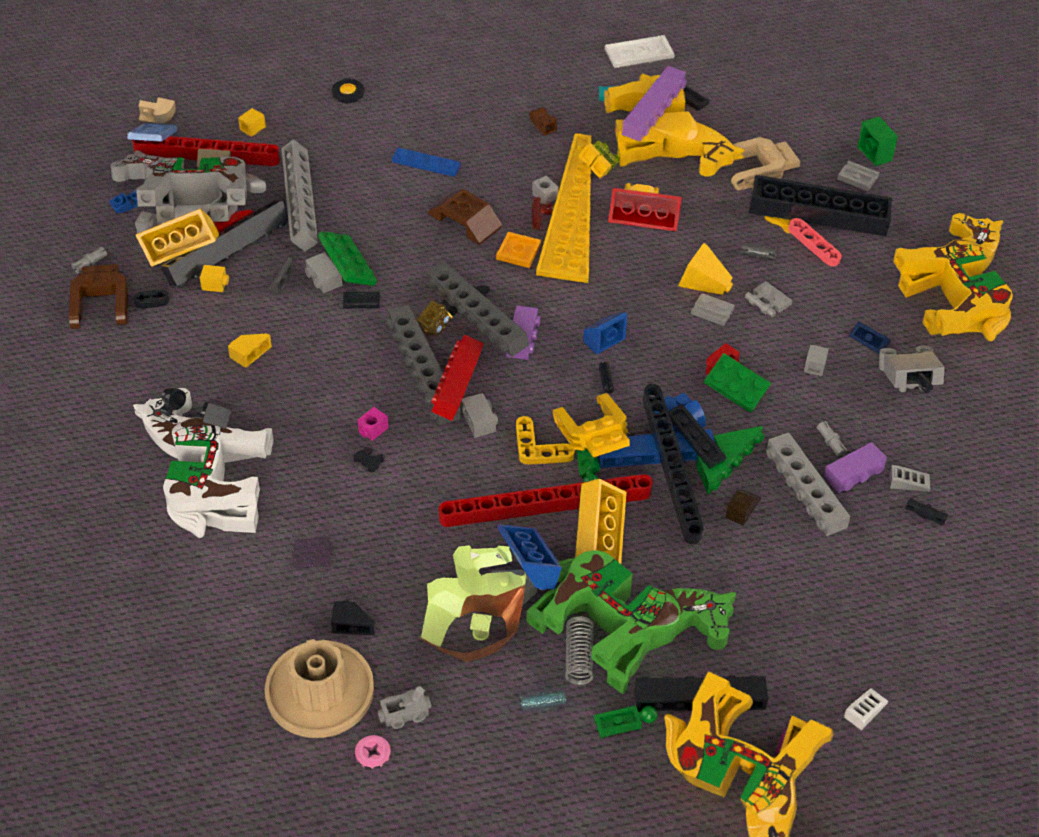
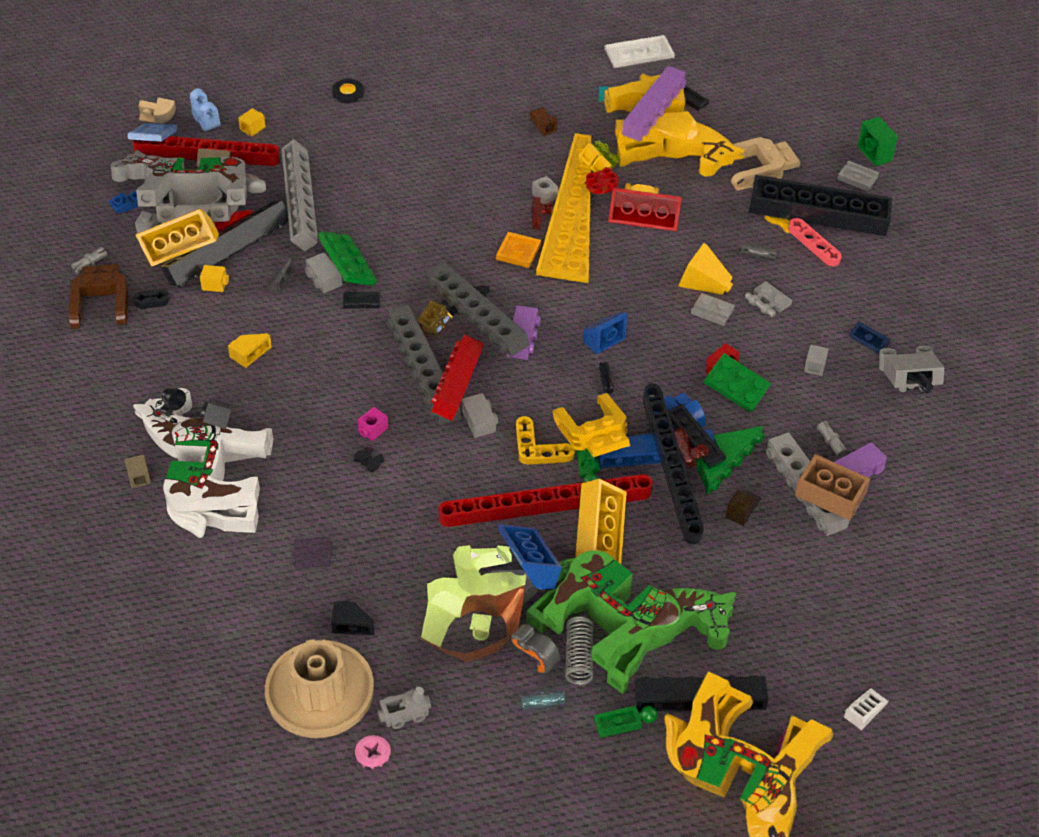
blue plate [392,148,461,177] -> none
reddish brown slope [428,189,502,245] -> none
light grey slope [889,465,930,492] -> none
yellow animal [893,213,1013,342] -> none
black pin [906,498,948,526] -> none
none -> dark tan brick [124,454,151,488]
none -> light blue piece [190,88,221,132]
none -> dark grey animal [511,624,560,675]
none -> red dish [585,167,619,194]
none -> clear red piece [674,427,709,468]
none -> medium nougat brick [795,454,870,520]

